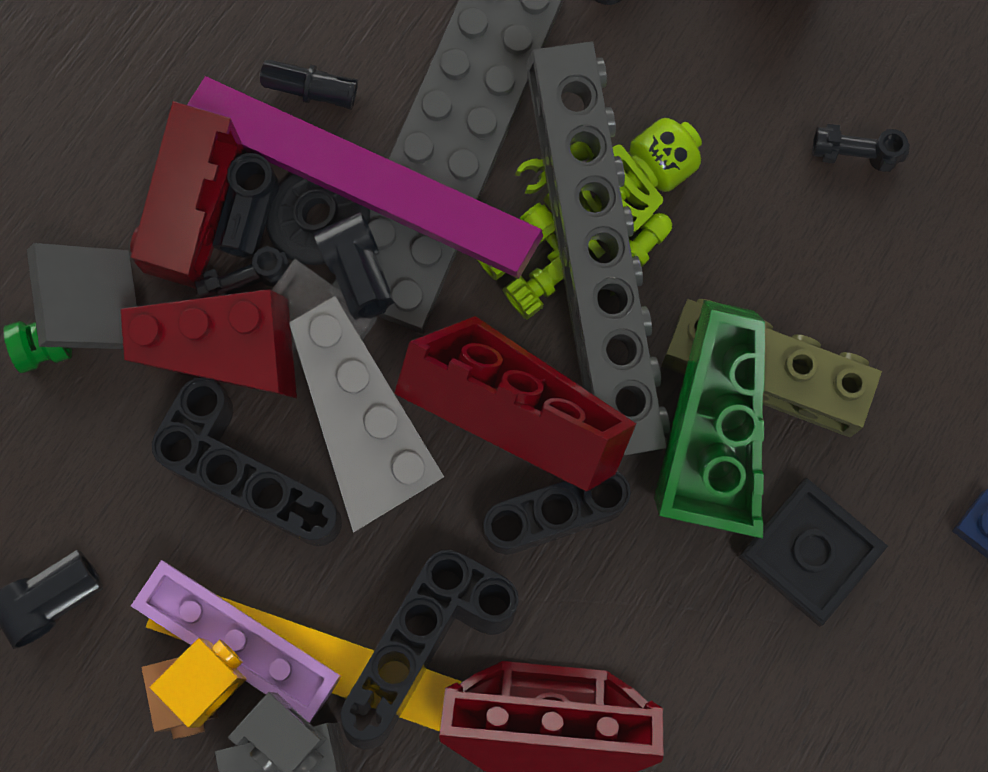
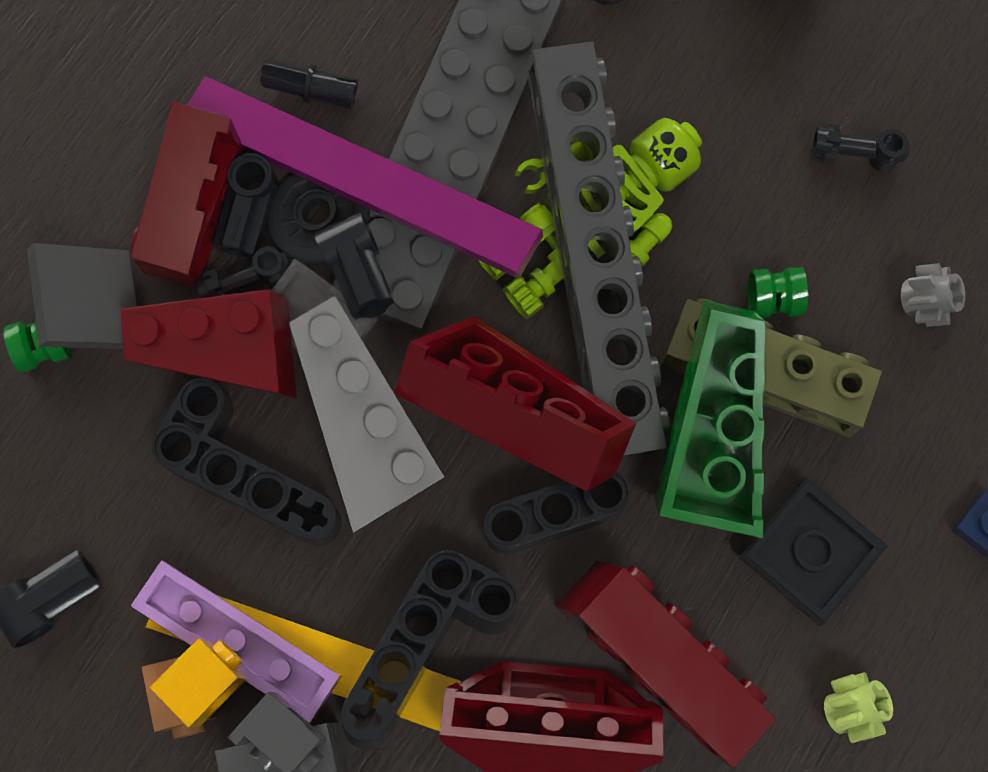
none -> dark red wedge [555,561,776,768]
none -> green wheel [747,267,808,318]
none -> yellowish green gear [824,672,893,743]
none -> light grey gear [901,263,965,327]

